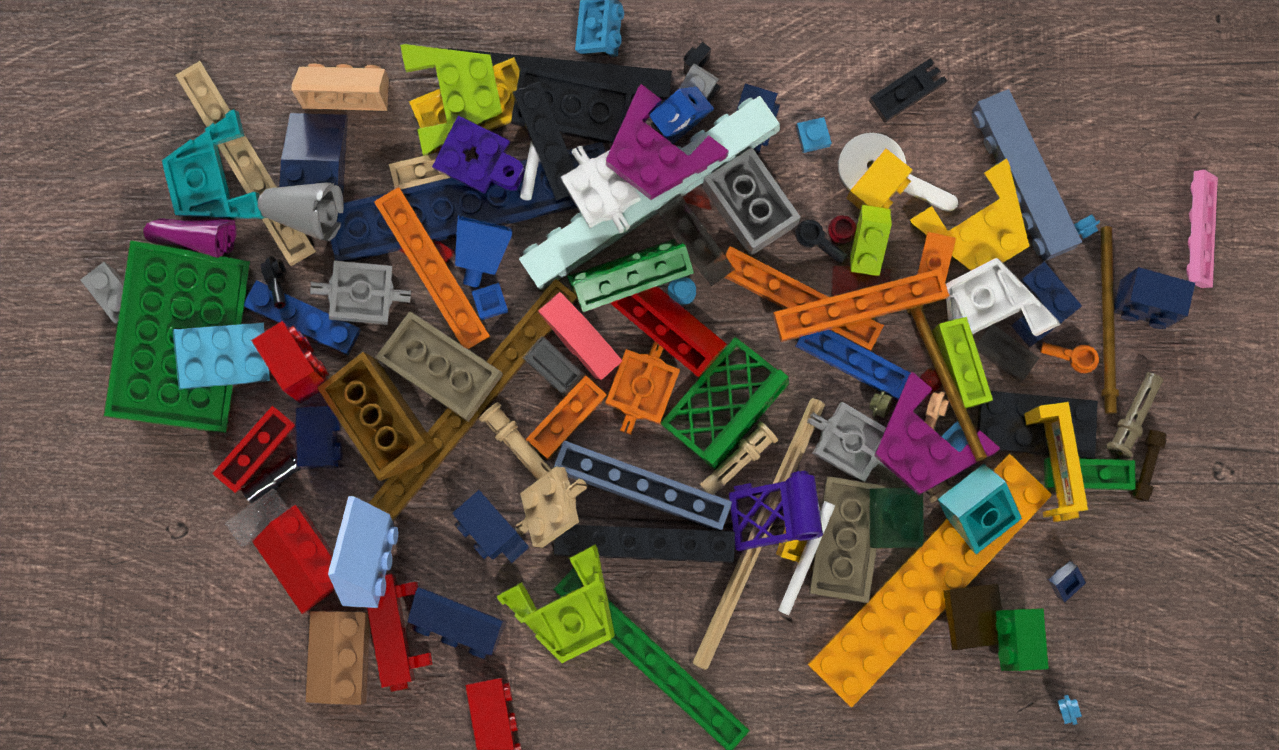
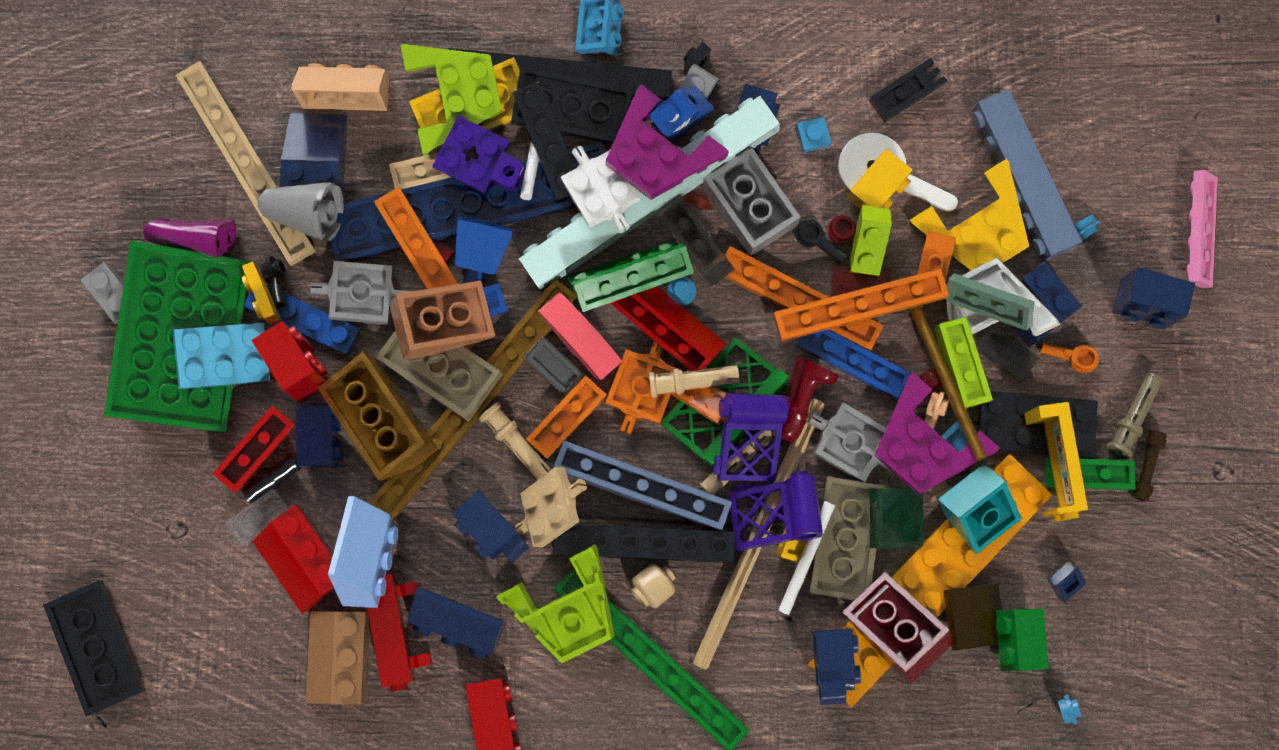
teal wing [162,109,266,219] -> none
olive plate [869,391,894,418] -> none
pearl gold bar [1100,226,1119,414] -> none
none -> black plate [43,580,146,716]
none -> yellow plate [241,261,281,324]
none -> nougat slope [390,281,495,360]
none -> tan head [631,564,676,608]
none -> tan pin [649,365,740,398]
none -> orange plate [672,369,726,425]
none -> dark purple piece [713,393,789,481]
none -> dark red piece [772,356,839,442]
none -> dark blue hinge [812,629,861,705]
none -> dark red slope [842,572,953,685]
none -> sand green plate [947,273,1035,331]

